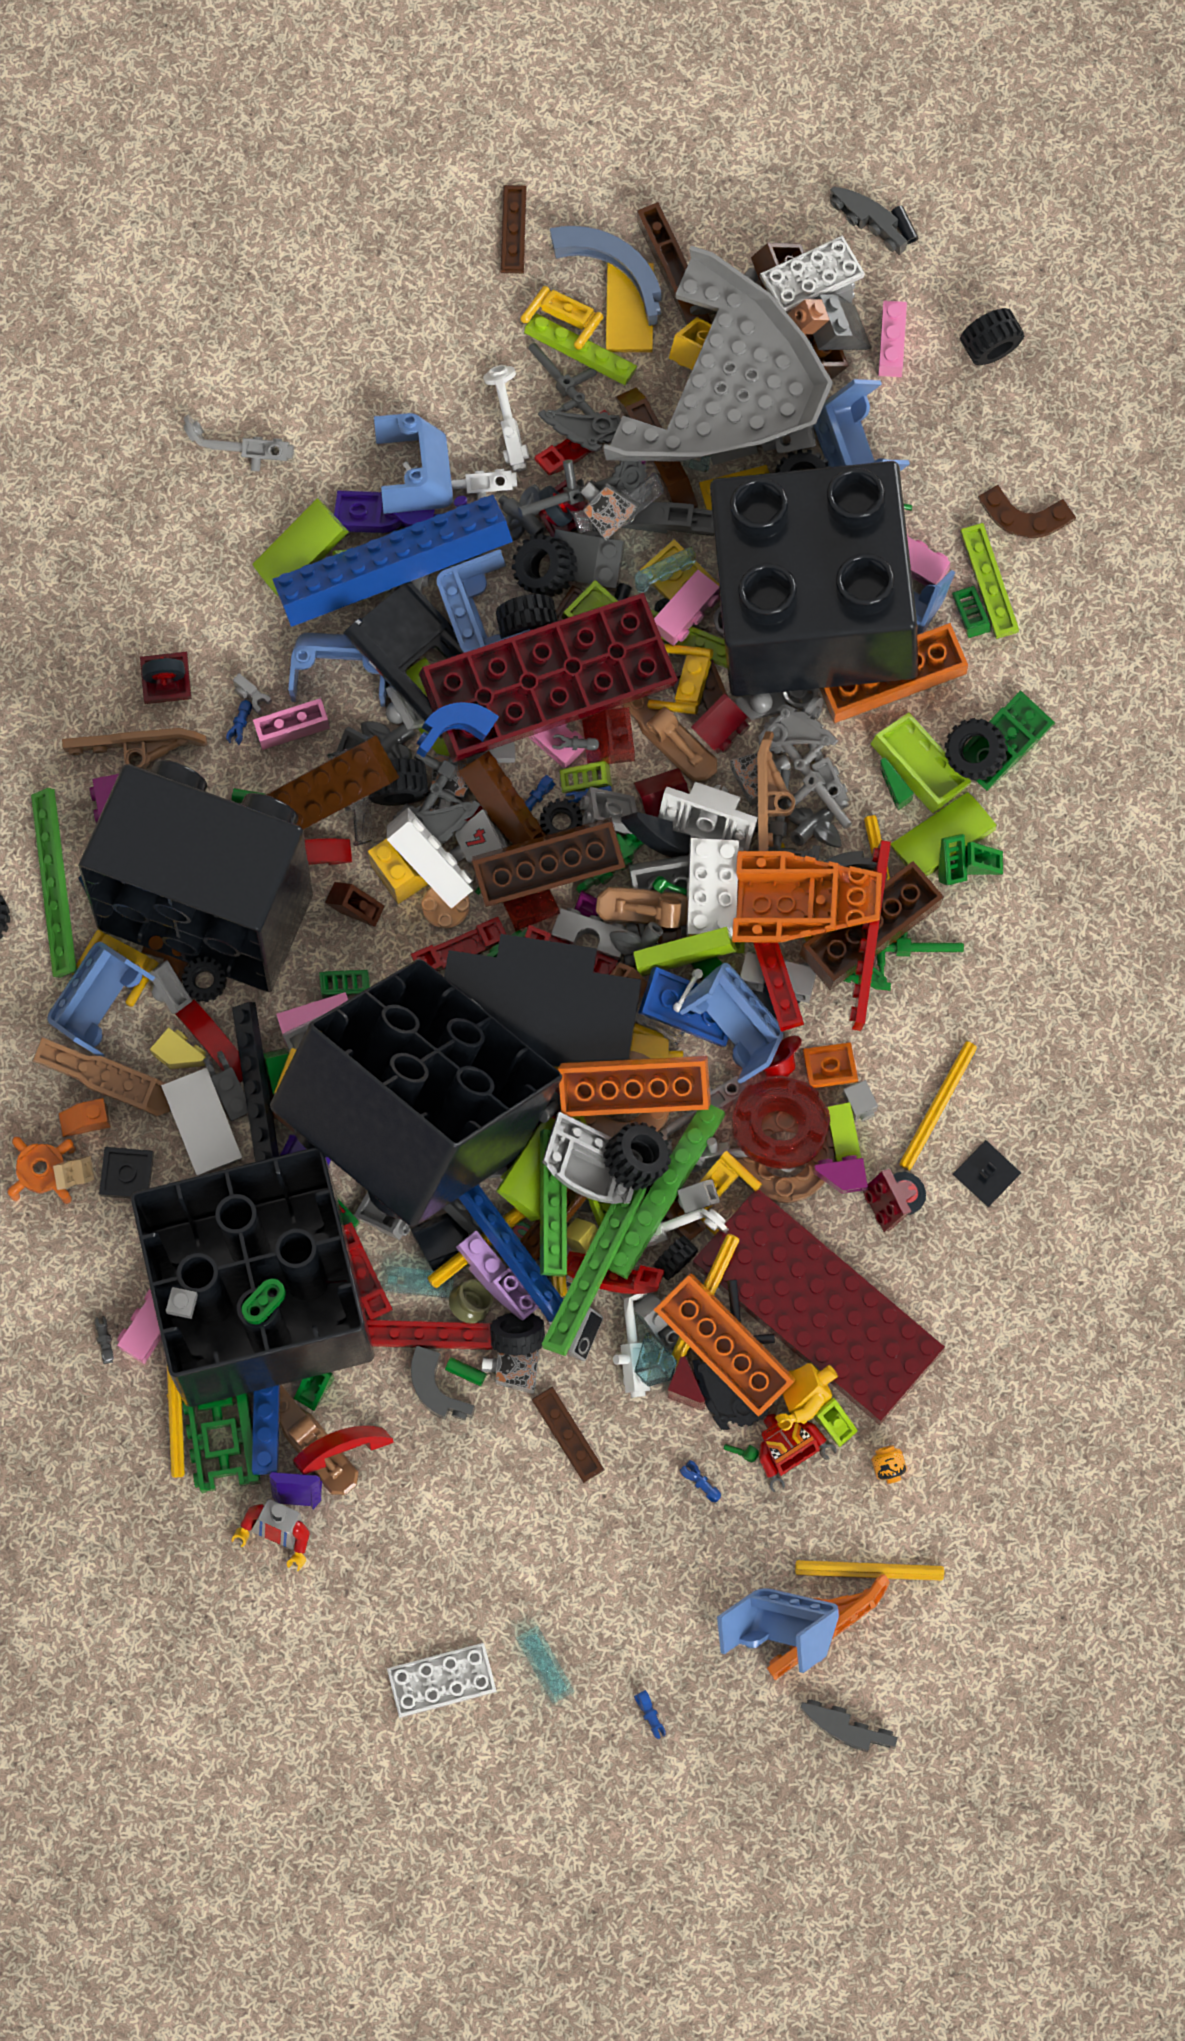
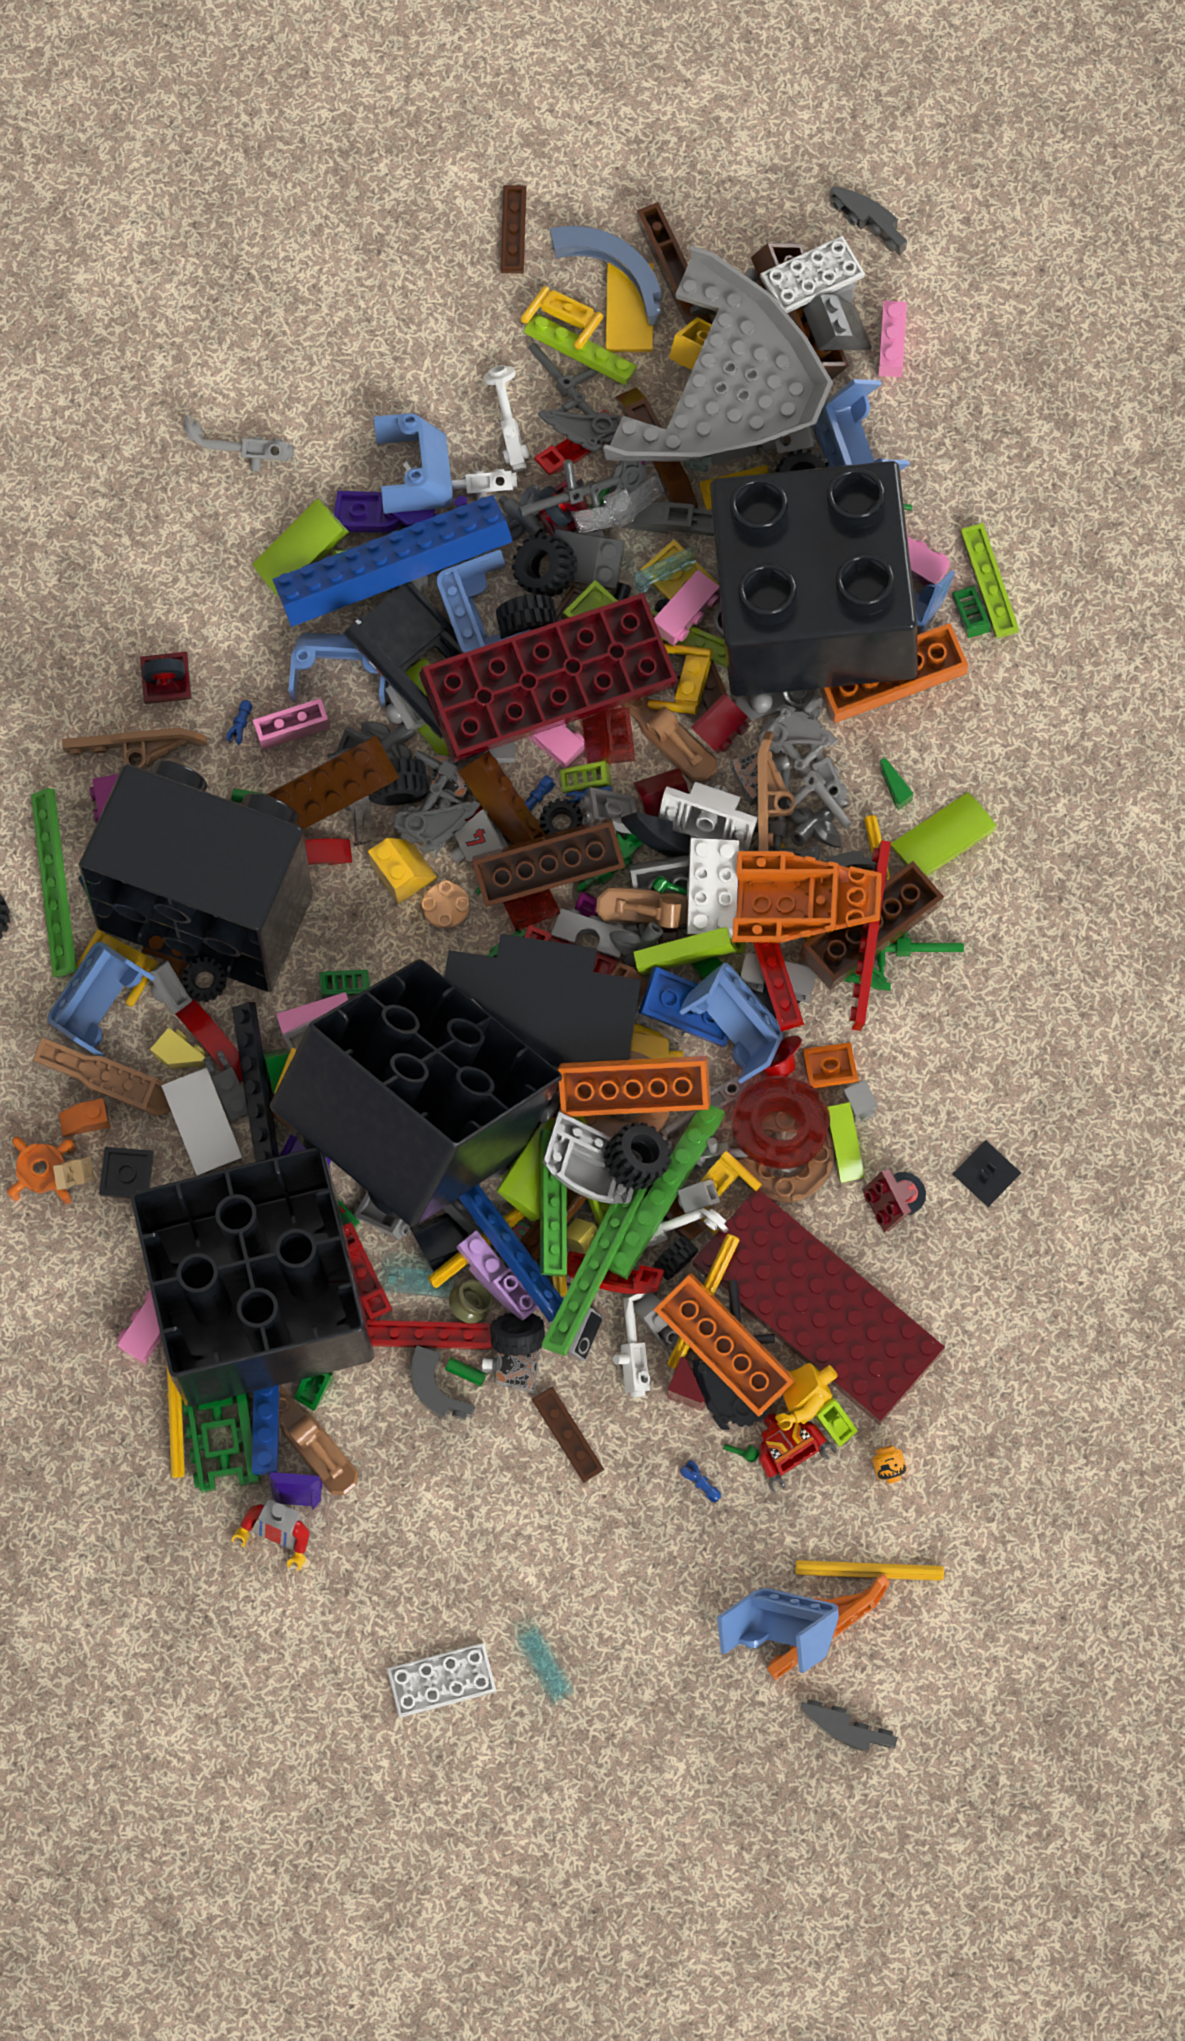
dark grey piece [94,1316,114,1364] -> none
light grey plate [166,1287,198,1319] -> none
light grey plate [233,673,272,715] -> none
green plate [242,1279,285,1325] -> none
red slope [293,1426,394,1475] -> none
copper slope [325,882,385,927] -> none
white wedge [387,807,473,909] -> none
red slope [410,916,507,972] -> none
blue arch [416,702,499,758] -> none
dark grey piece [552,734,599,750] -> none
torso [580,481,639,541] -> none
clear light blue slope [634,1333,677,1387] -> none
blue piece [634,1690,666,1739] -> none
white hinge [673,969,703,1012] -> none
nougat brick [788,299,830,334] -> none
magenta slope [813,1155,868,1194] -> none
lime slope [870,713,972,814] -> none
black hinge [891,205,919,245] -> none
yellow axle [899,1041,977,1171] -> none
green slope [938,834,968,885] -> none
black tyre [944,718,1008,781] -> none
black tyre [960,308,1025,366] -> none
green slope [963,690,1056,791] -> none
green slope [966,842,1003,875] -> none
reddish brown plate [978,485,1076,538] -> none

